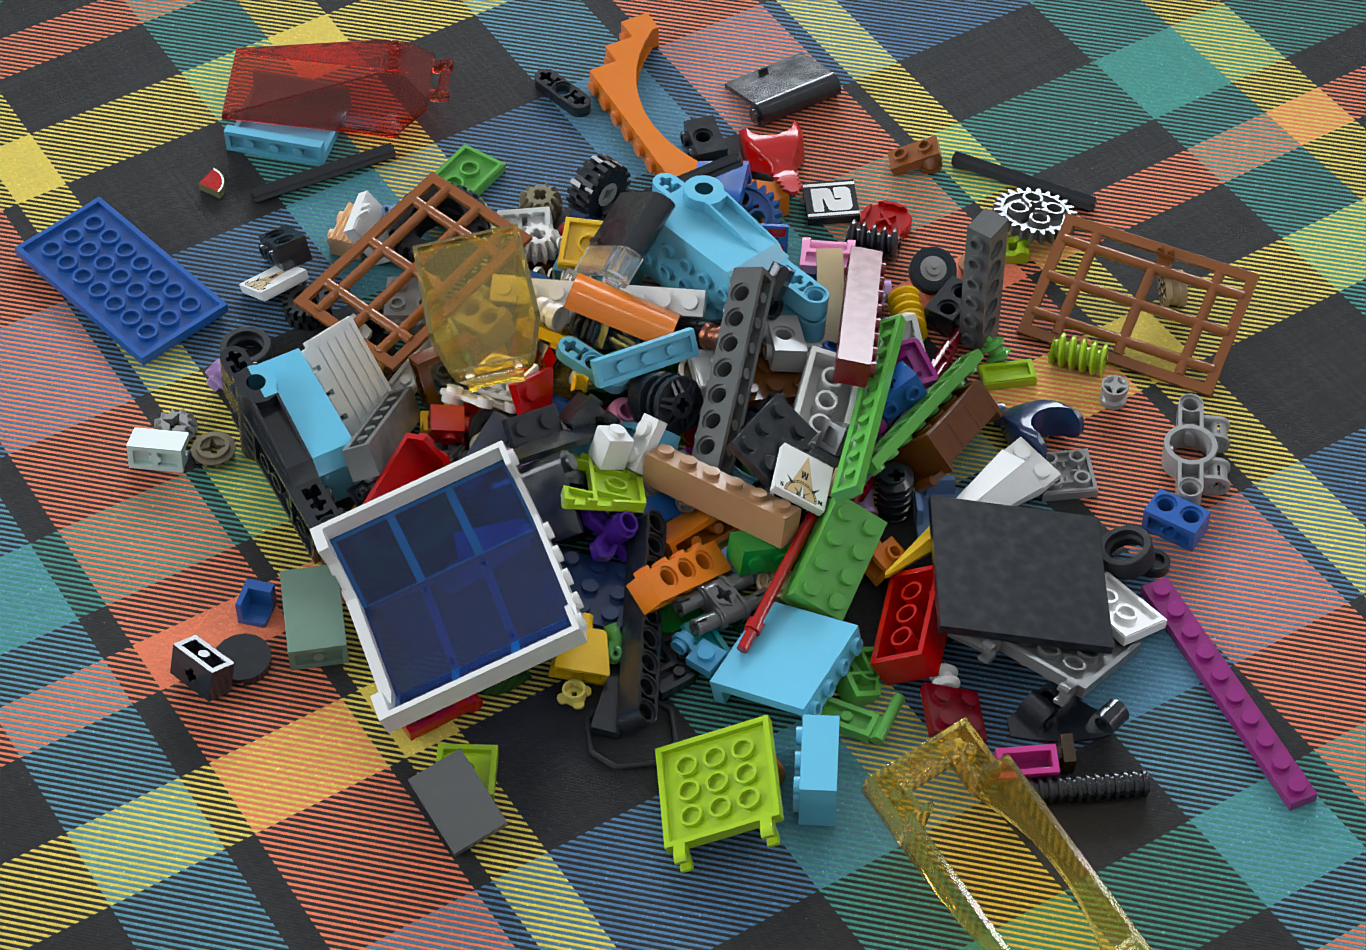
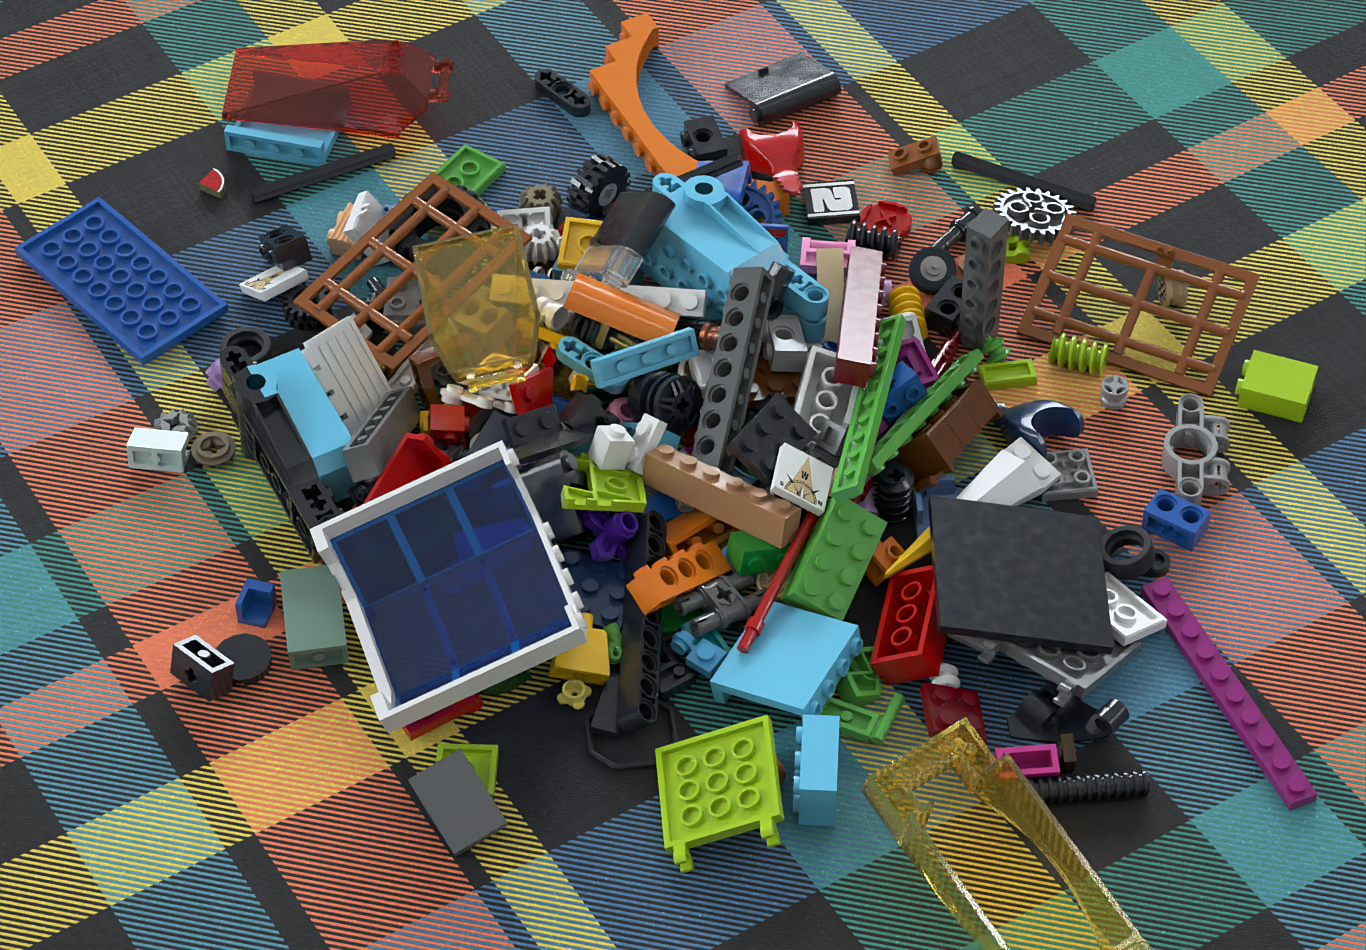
none -> black arm [366,276,386,305]
none -> black pin [930,206,981,251]
none -> lime brick [1235,350,1318,423]

